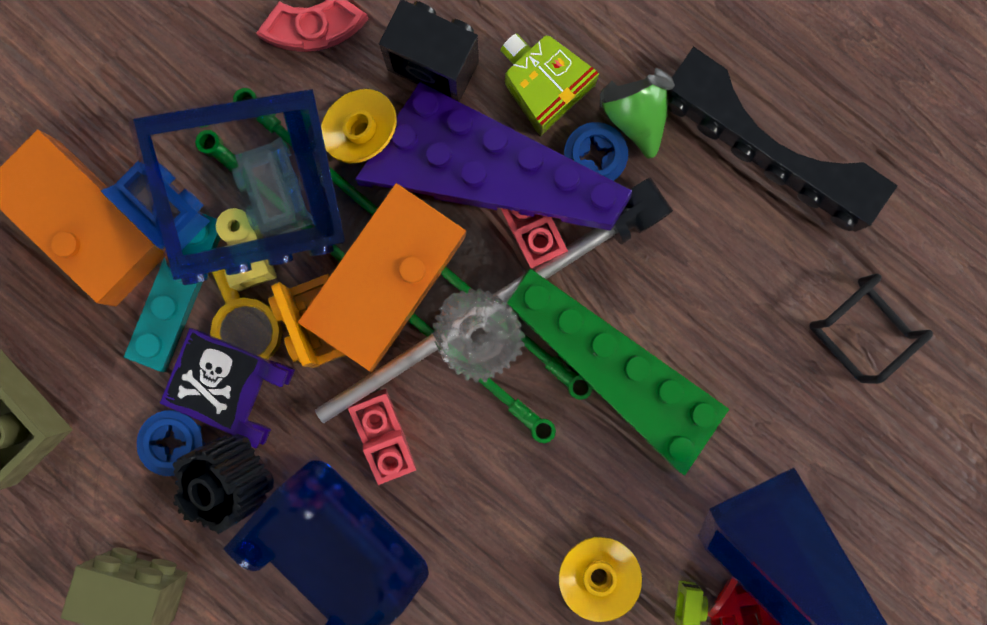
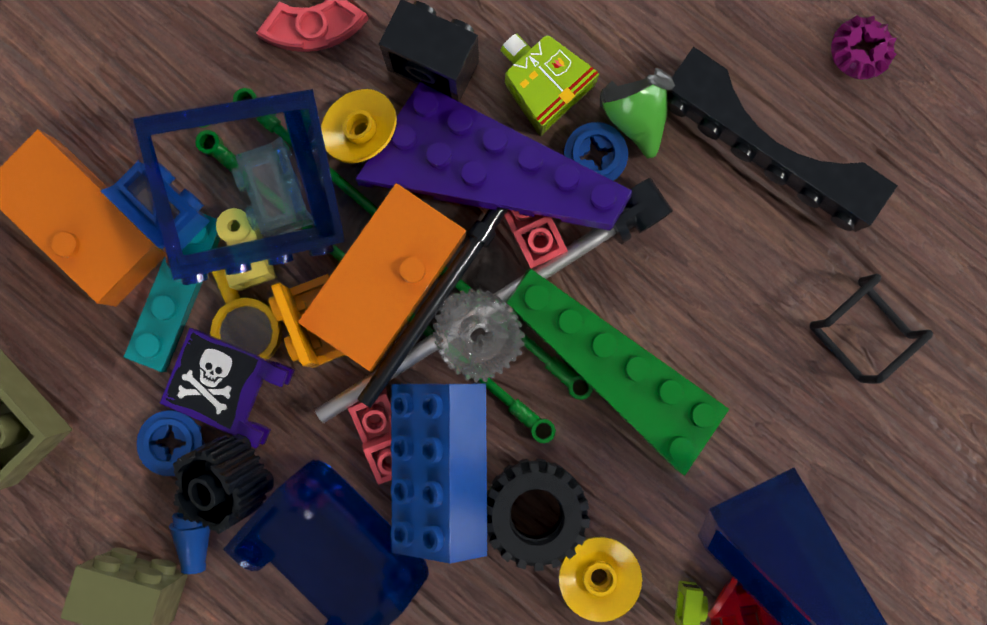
none -> blue cone [169,512,210,574]
none -> black bar [357,208,509,408]
none -> blue brick [391,383,487,564]
none -> black tyre [487,459,590,571]
none -> magenta gear [831,15,897,80]

